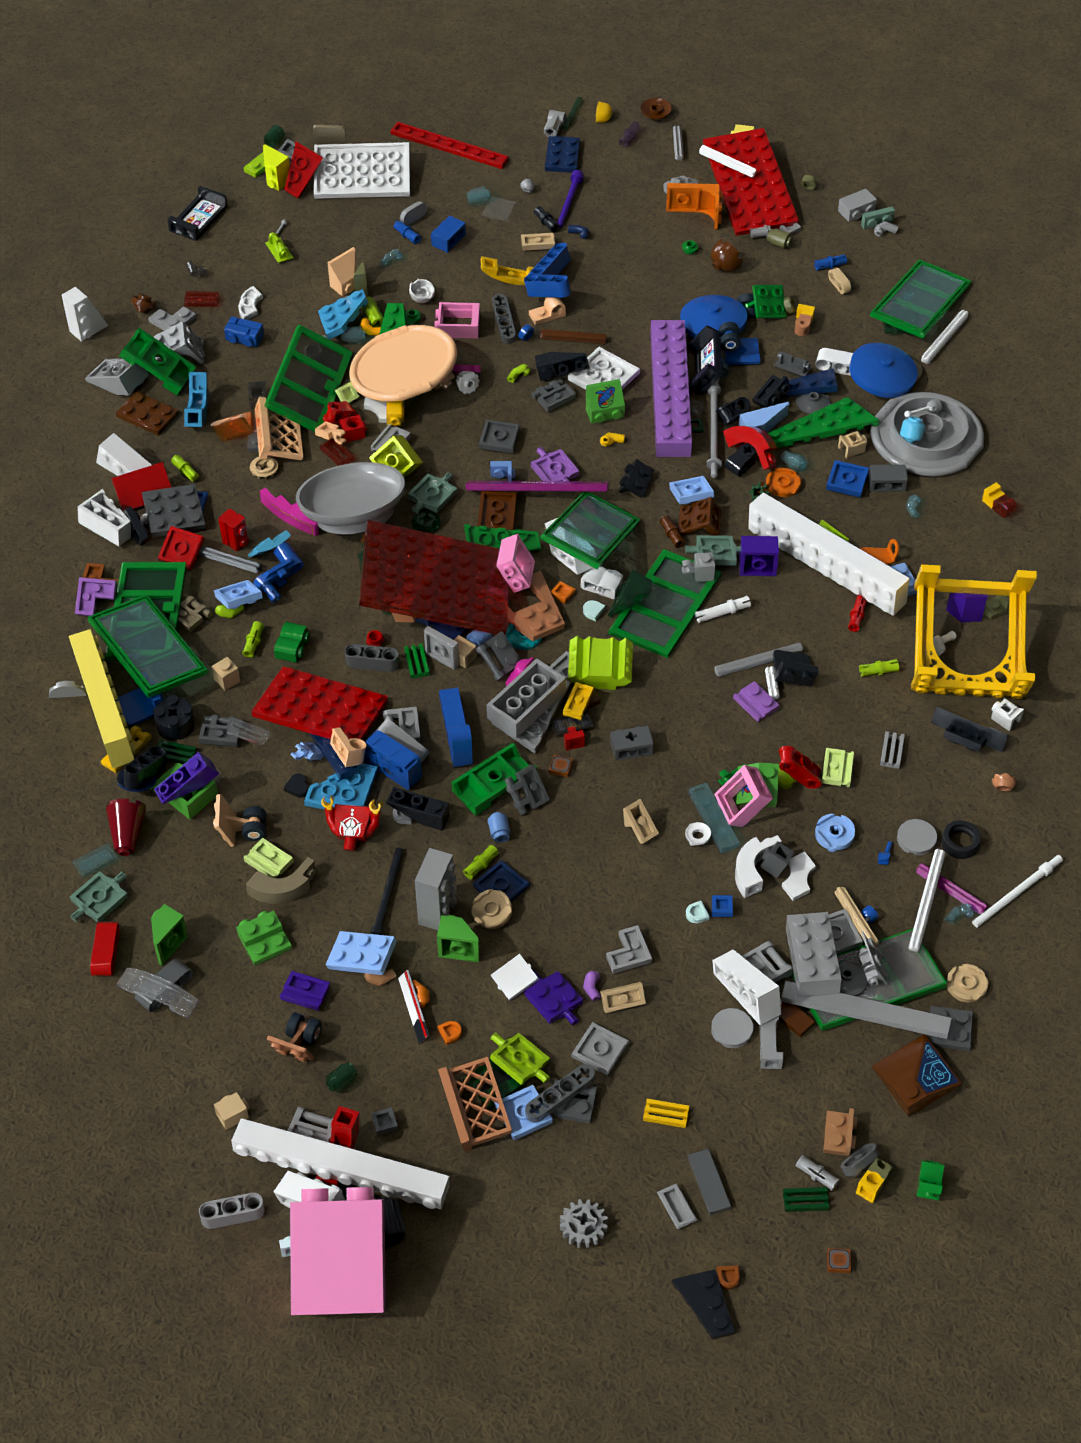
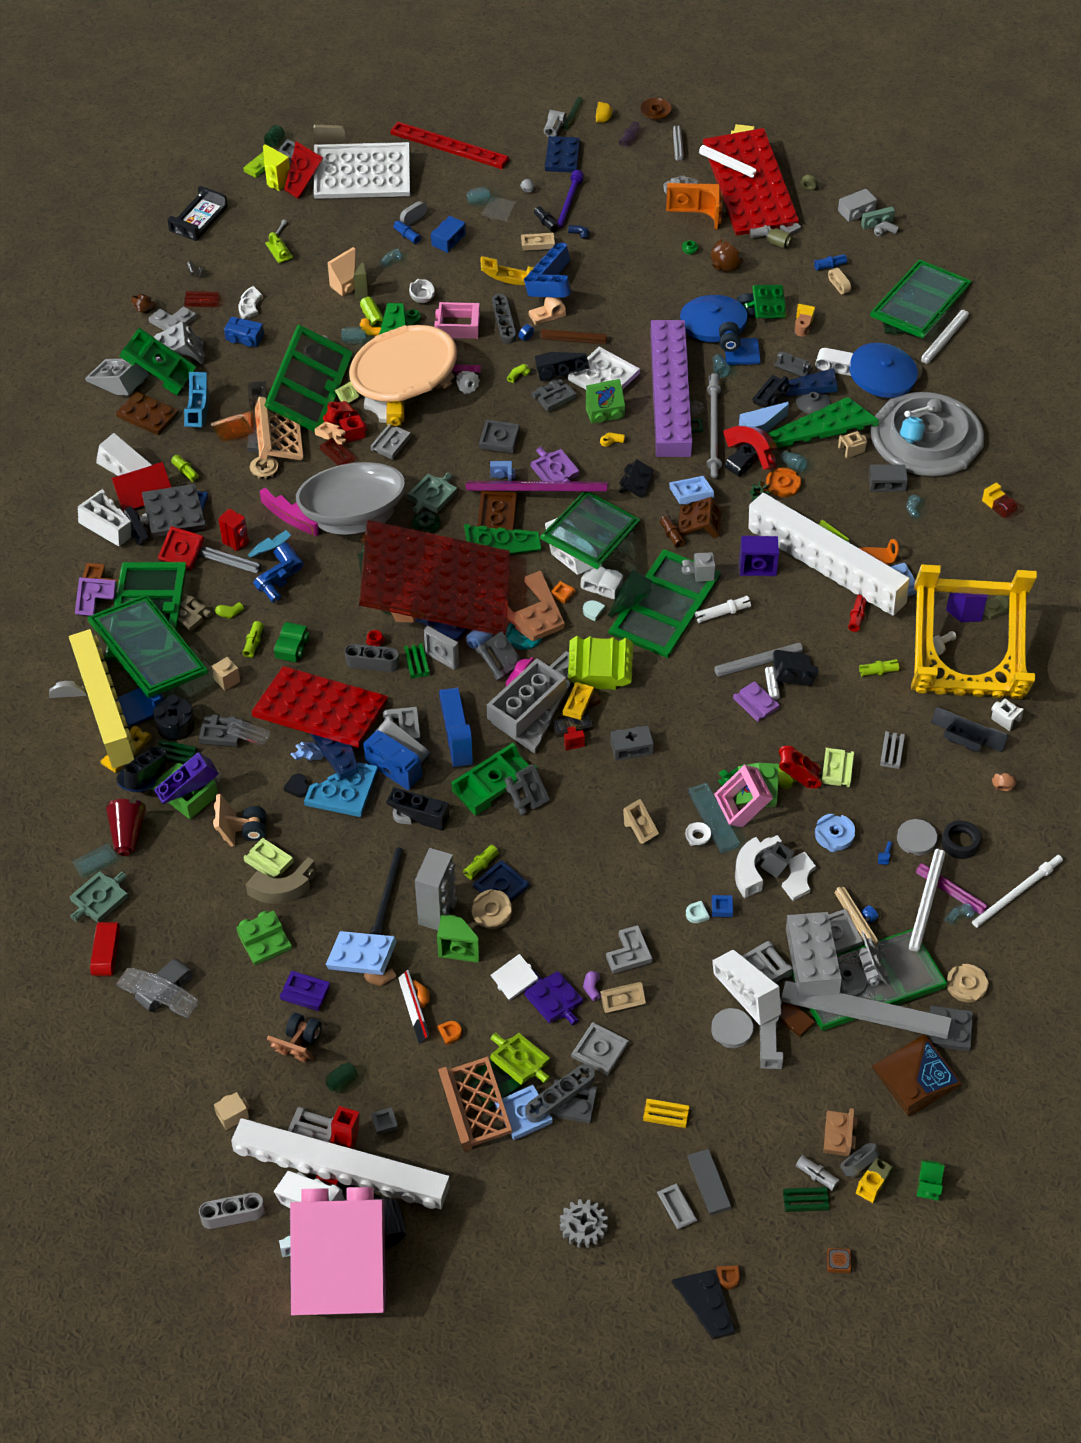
white wedge [62,287,108,342] -> none
bright green slope [151,904,188,965] -> none
light blue plate [214,580,262,609] -> none
dark azure plate [318,289,368,340] -> none
torso [321,795,384,852] -> none
light nougat plate [330,728,366,767] -> none
neon yellow slope [369,435,423,477] -> none
tan brick [454,635,477,668] -> none
medium blue brick [488,812,511,843] -> none
bright pink window [496,534,535,593] -> none
dark orange tile [549,755,573,778] -> none
sand green plate [685,535,740,566] -> none
black panel [688,325,722,395] -> none
black piece [716,397,750,426] -> none
olive tile [784,296,797,314] -> none
blue plate [826,460,869,497] -> none

